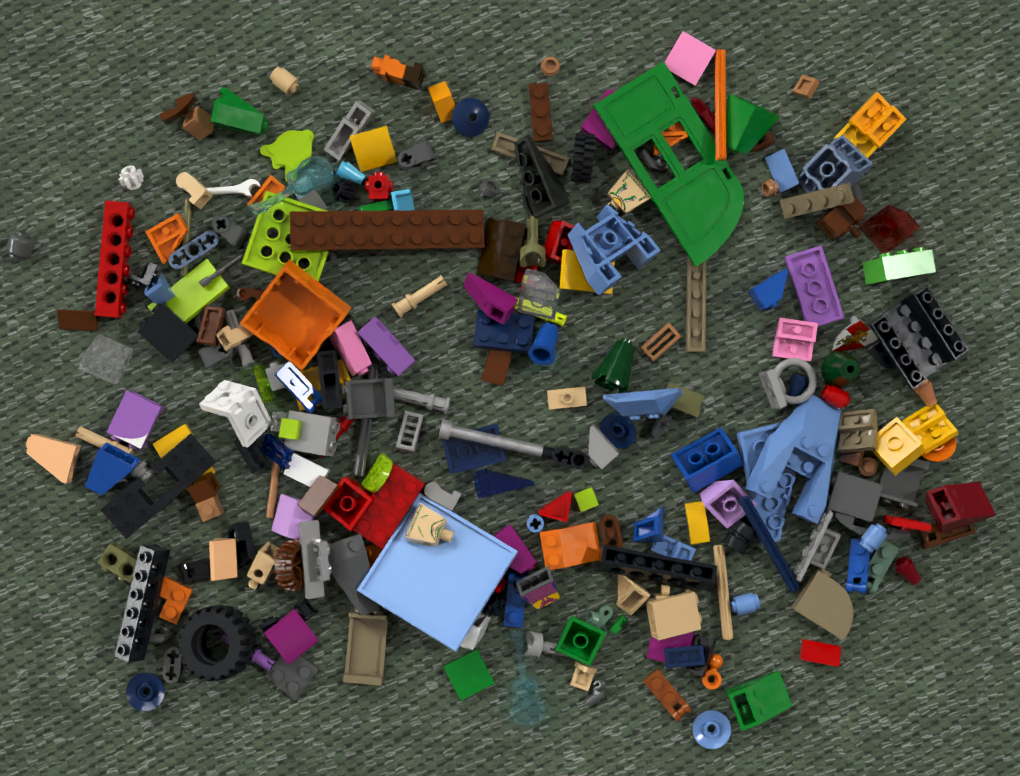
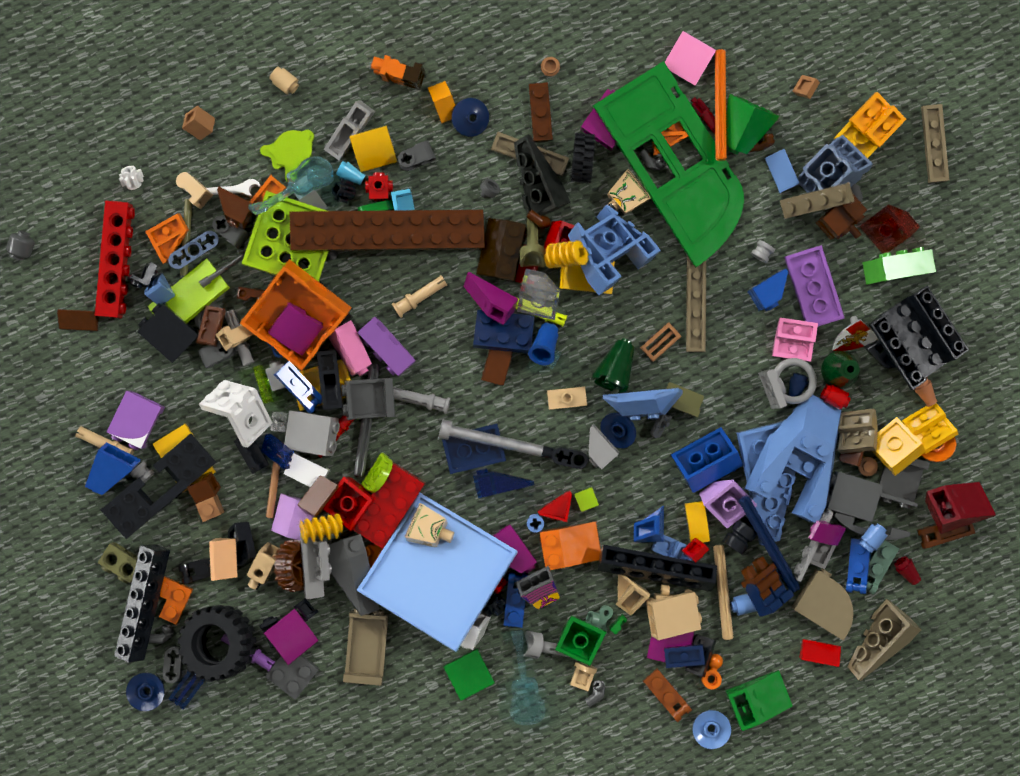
light nougat slope [26,434,81,483] -> none
clear slope [78,334,134,384] -> none
reddish brown slope [160,92,198,124] -> none
green slope [211,87,269,136] -> none
lime tile [279,418,302,440] -> none
light grey slope [396,411,424,454] -> none
light grey leg [424,481,462,511] -> none
reddish brown plate [599,514,623,548] -> none
medium nougat plate [762,179,779,197] -> none
red plate [883,514,932,532] -> none
none -> clear blue tile [168,671,205,710]
none -> reddish brown slope [217,186,256,229]
none -> magenta slope [268,302,323,355]
none -> yellow piece [299,514,343,544]
none -> reddish brown arm [526,209,551,229]
none -> yellow piece [544,240,588,268]
none -> red plate [682,538,709,563]
none -> hips [741,556,794,617]
none -> light grey wheel [751,240,775,263]
none -> magenta slope [809,521,846,546]
none -> dark tan wedge [847,599,921,681]
none -> dark tan plate [921,104,950,183]

